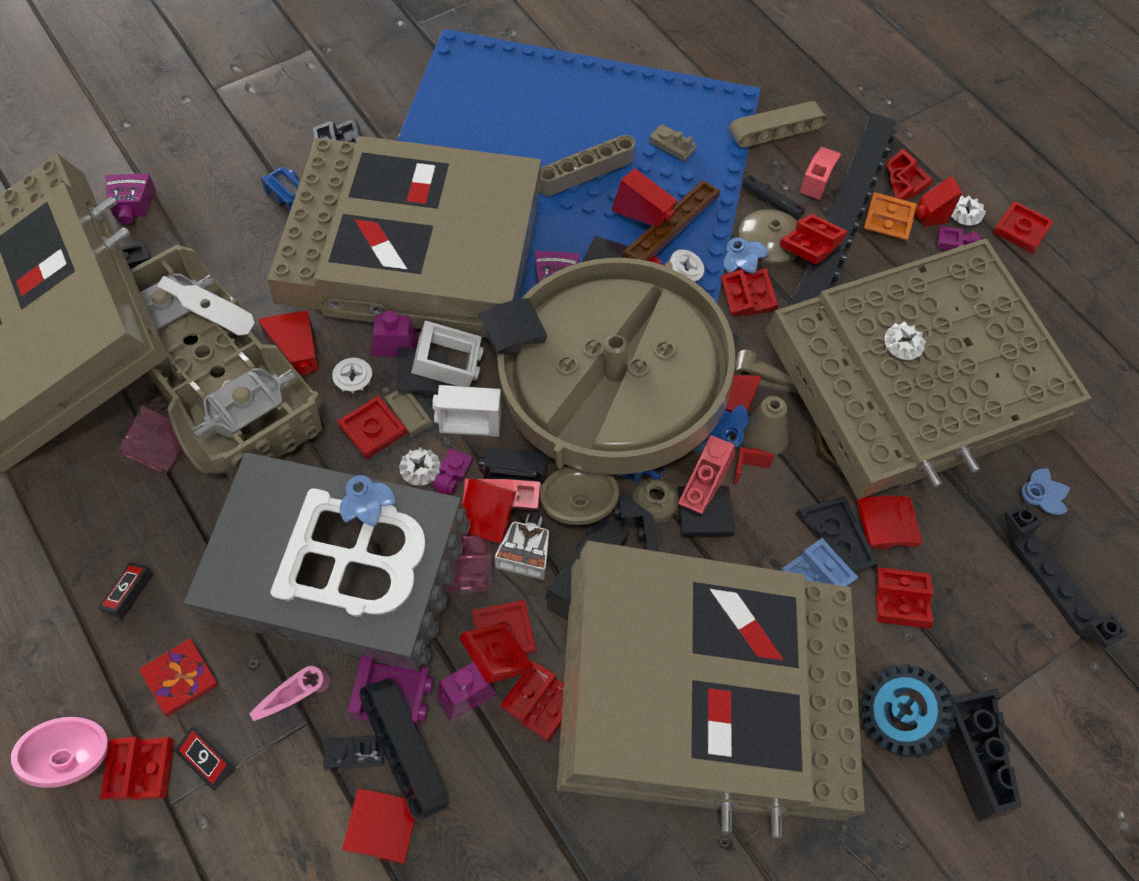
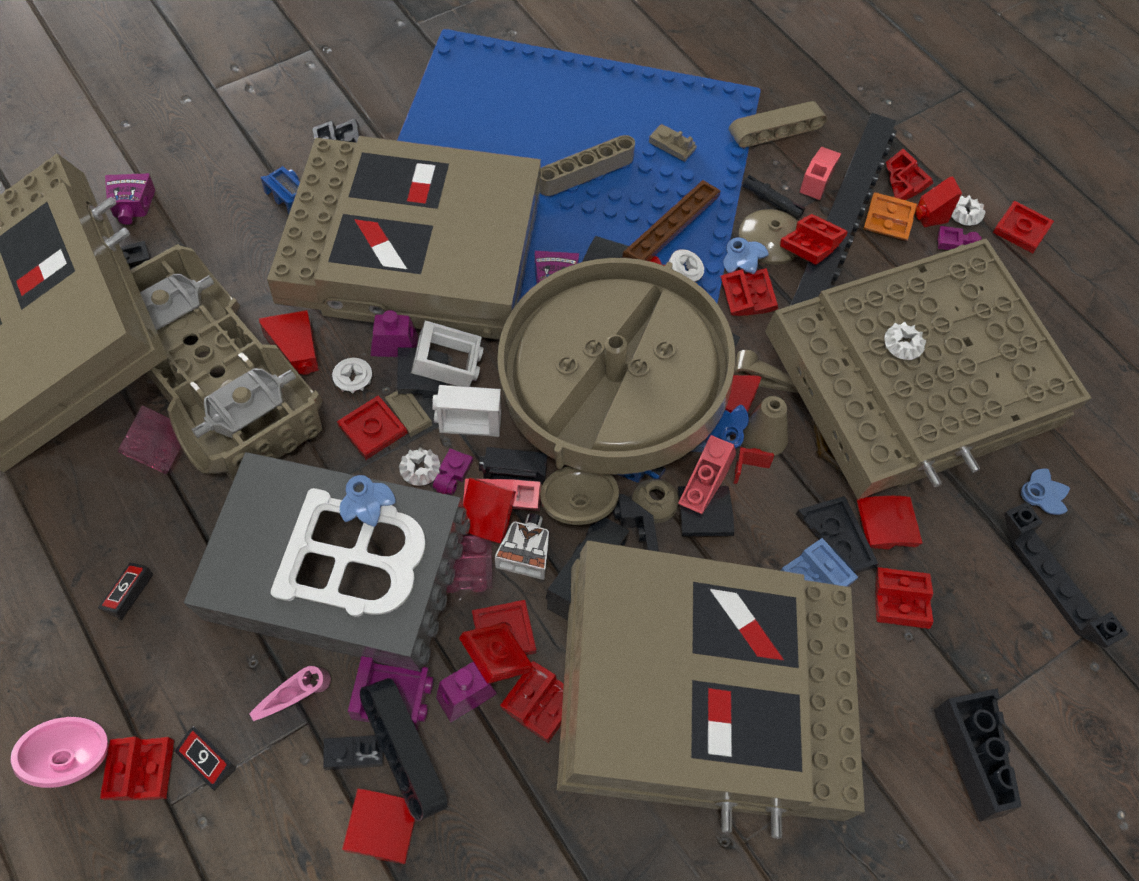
red tile [139,638,219,717] -> none
white piece [157,276,254,336] -> none
black slope [479,298,547,355] -> none
red slope [611,168,678,227] -> none
wheel [861,664,957,758] -> none

